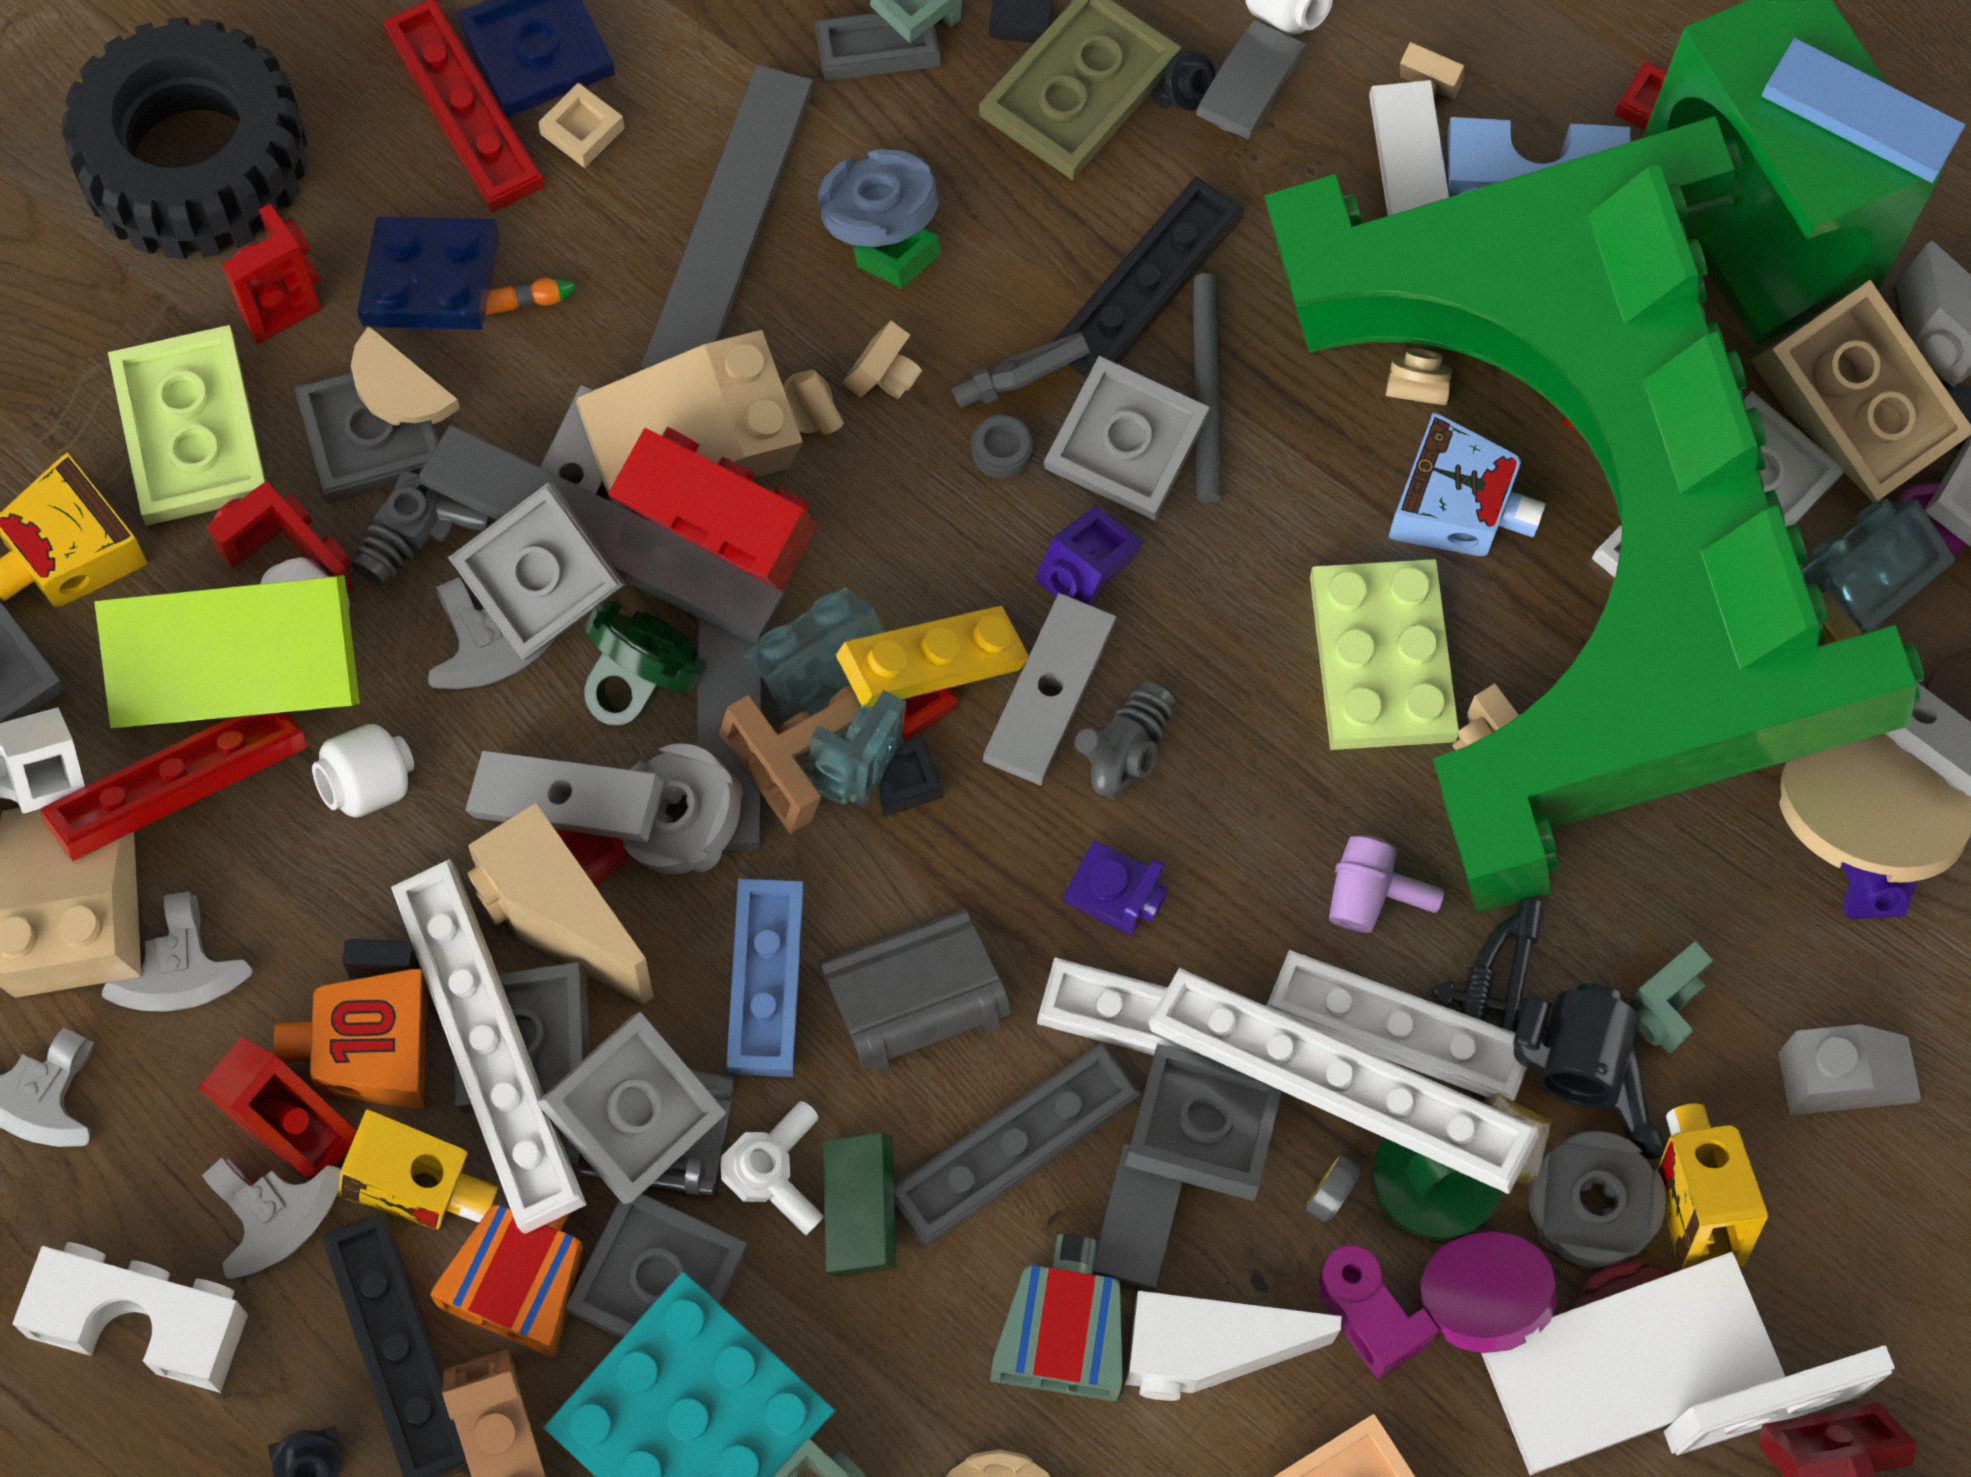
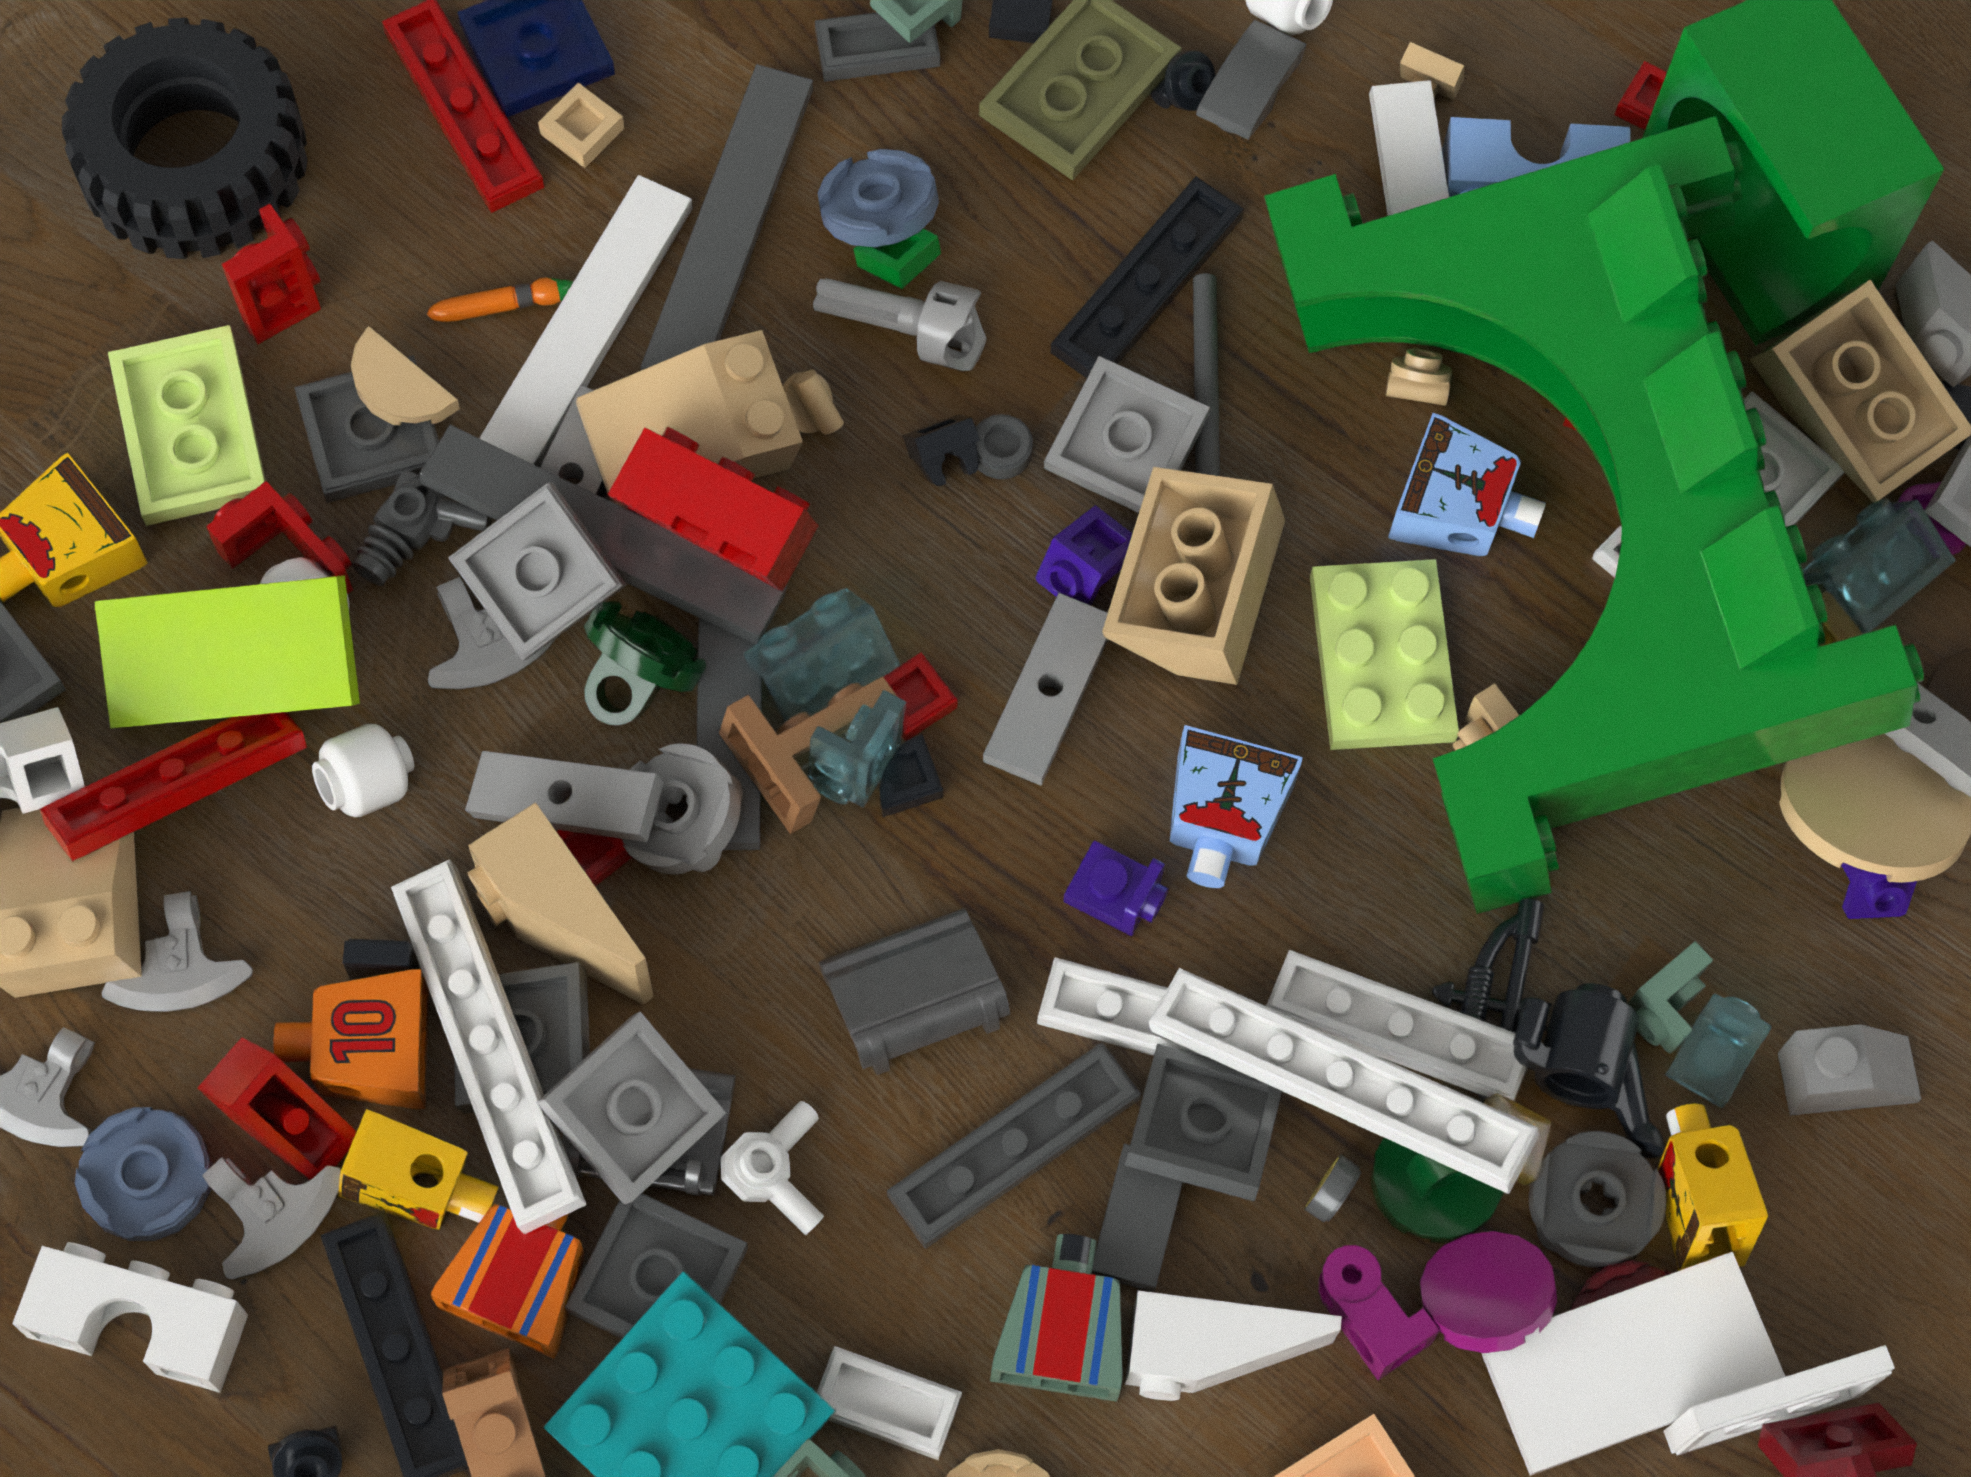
clear blue plate [357,217,500,330] -> none
medium blue plate [726,879,804,1077] -> none
dark green tile [823,1132,897,1277] -> none
yellow plate [836,605,1029,709] -> none
tan tile [841,320,922,399] -> none
dark grey piece [951,332,1090,409] -> none
dark grey piece [1074,682,1175,801] -> none
lavender piece [1329,835,1444,933] -> none
medium blue tile [1761,38,1966,183] -> none
none -> sand blue tile [75,1107,213,1241]
none -> white tile [479,175,693,467]
none -> light grey piece [813,278,987,371]
none -> white tile [817,1346,962,1461]
none -> black tile [902,414,980,486]
none -> tan slope [1102,467,1285,685]
none -> light blue torso [1170,725,1303,888]
none -> clear light blue bracket [1665,994,1772,1108]

